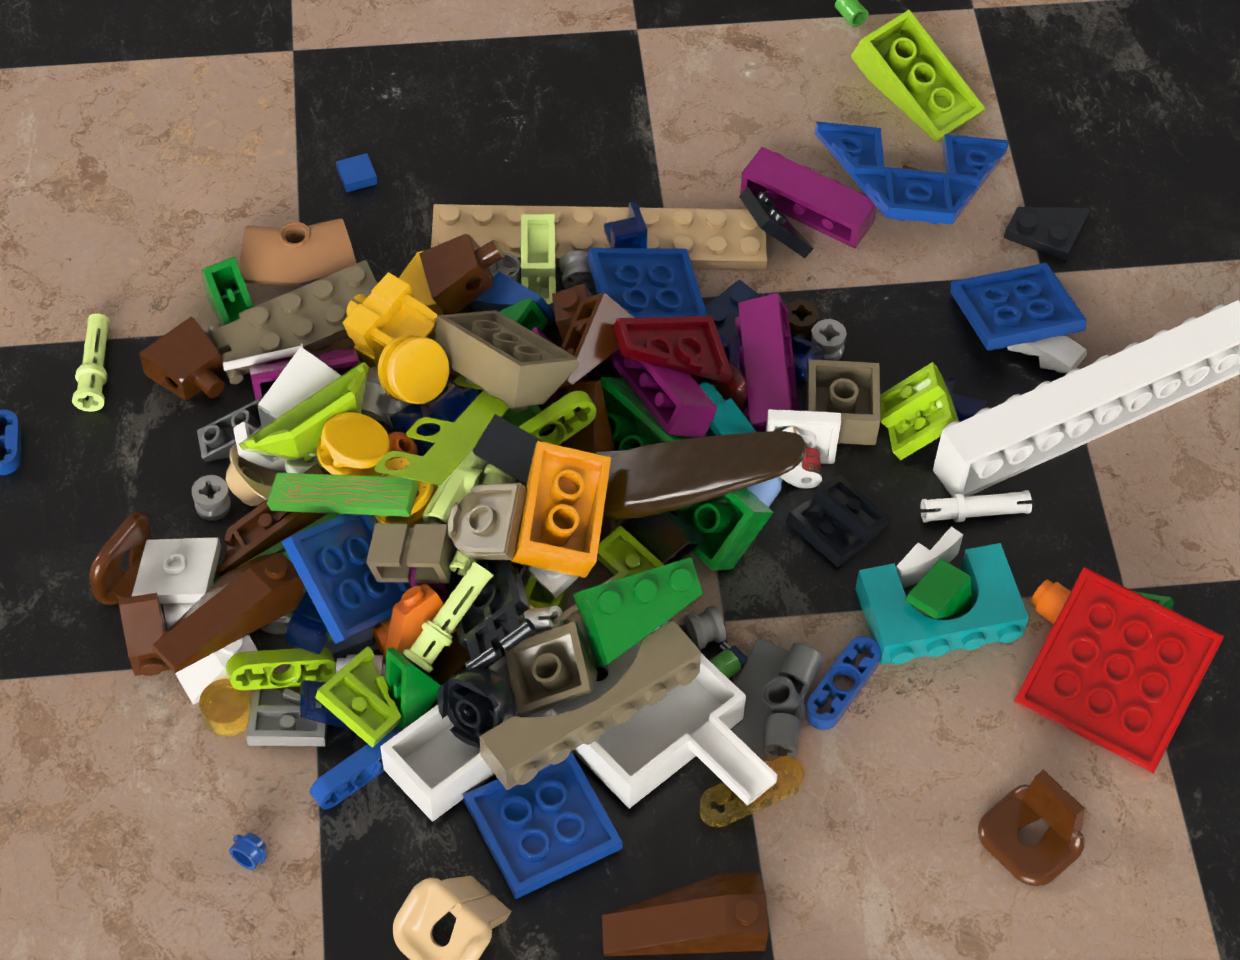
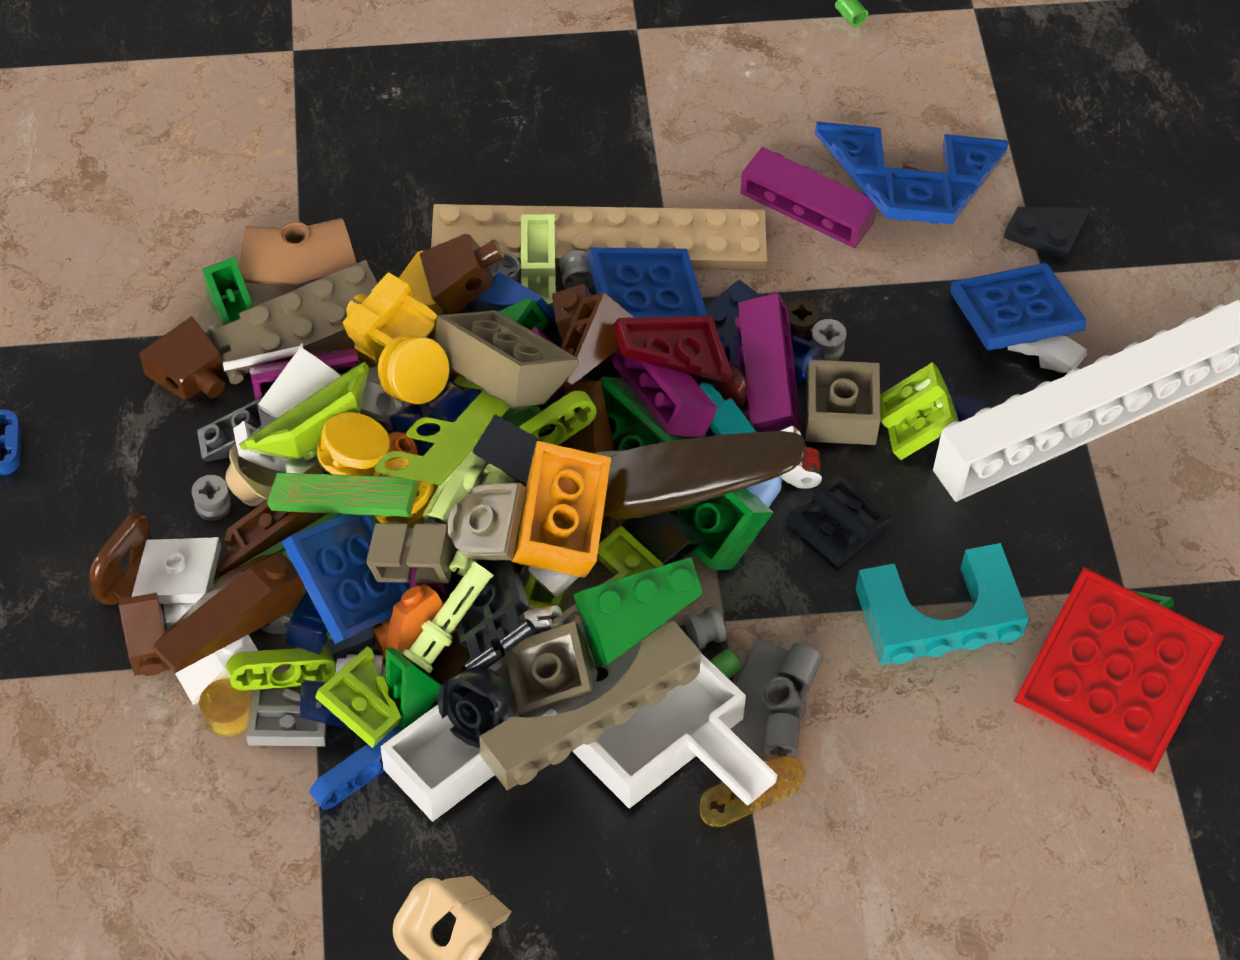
yellowish green pin [72,313,110,412] -> none
blue plate [229,833,267,870] -> none
blue tile [336,153,378,193] -> none
blue plate [463,751,623,899] -> none
reddish brown wedge [602,873,769,956] -> none
clear blue panel [604,201,648,248] -> none
dark blue piece [720,642,748,669] -> none
black wing [739,187,814,258] -> none
white plate [766,409,841,464] -> none
blue beam [806,636,881,730] -> none
lime slope [850,10,985,142] -> none
white slope [896,527,963,588] -> none
green slope [905,558,973,619] -> none
white pin [920,490,1032,523] -> none
reddish brown piece [978,769,1085,886] -> none
orange brick [1030,579,1071,625] -> none

